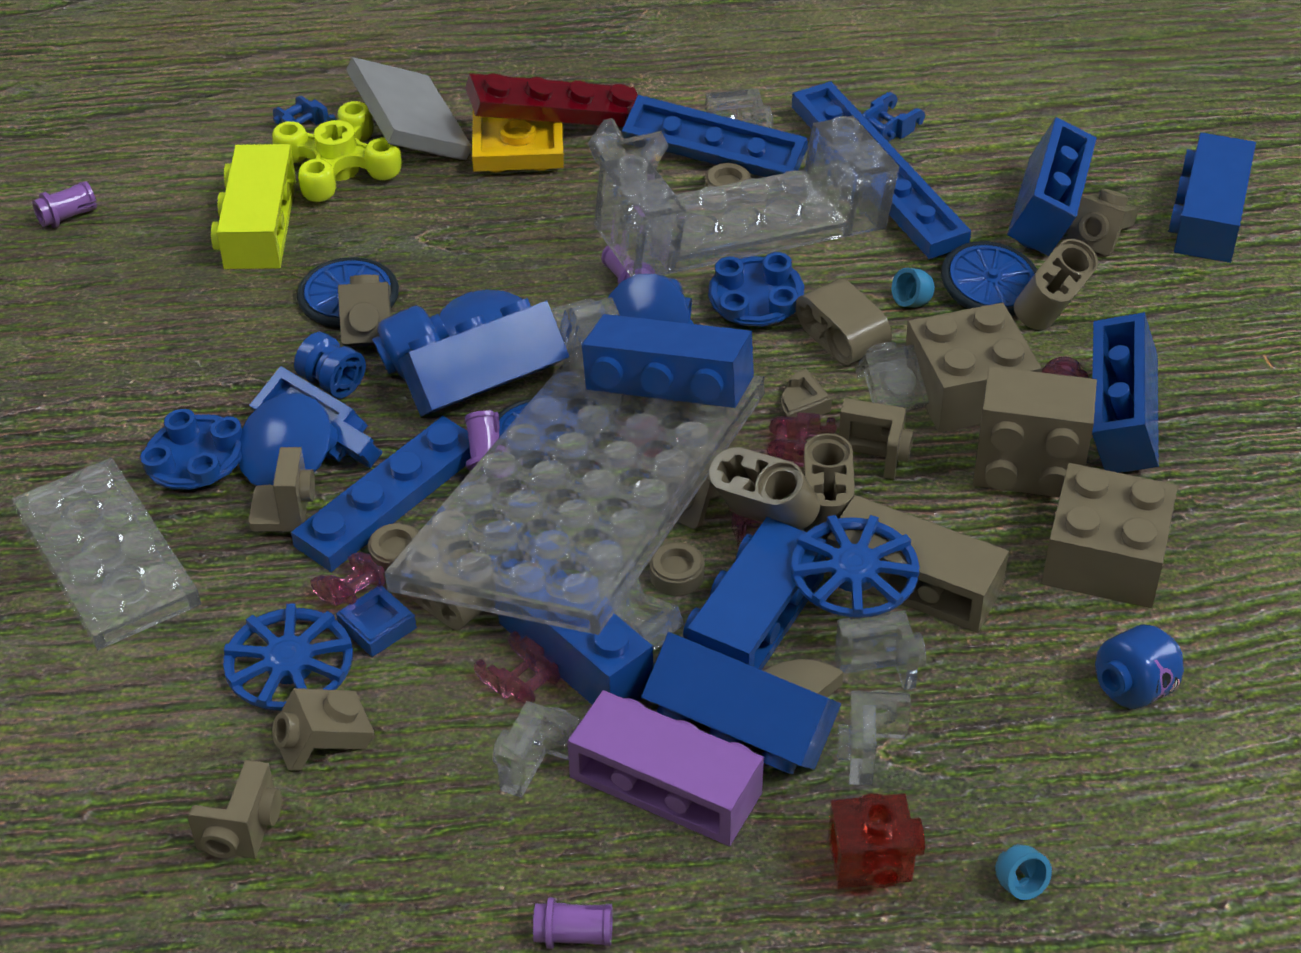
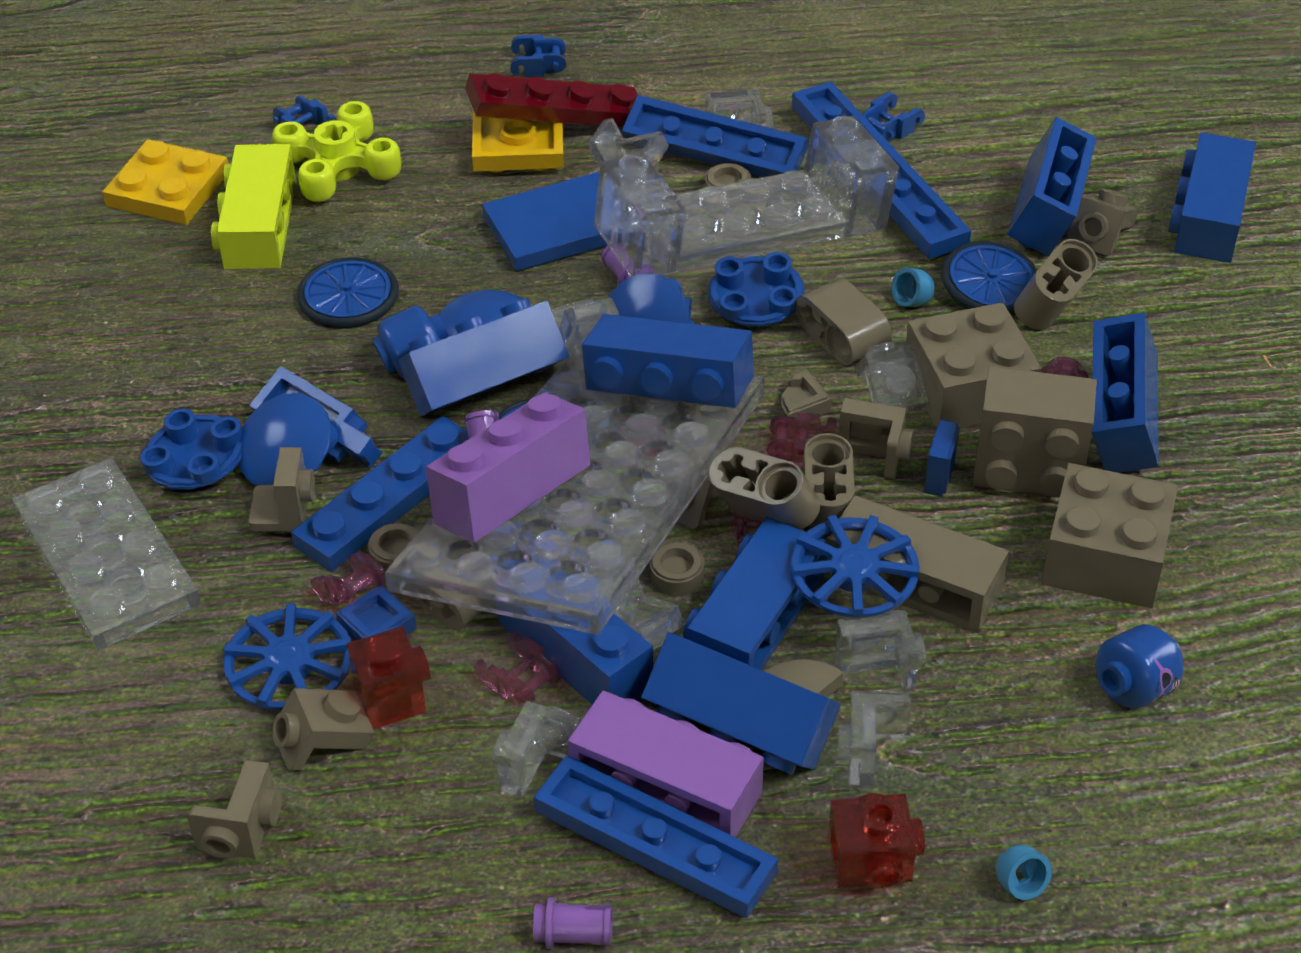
medium lavender pin [32,181,97,228] -> none
blue wheel [294,331,366,399] -> none
dark tan bracket [338,275,391,346] -> none
light grey tile [346,57,472,160] -> none
none -> yellow plate [102,139,228,225]
none -> clear red brick [347,626,431,729]
none -> medium lavender brick [426,392,591,543]
none -> blue tile [482,169,647,271]
none -> blue piece [510,35,566,77]
none -> blue plate [533,755,778,919]
none -> blue tile [924,420,960,496]

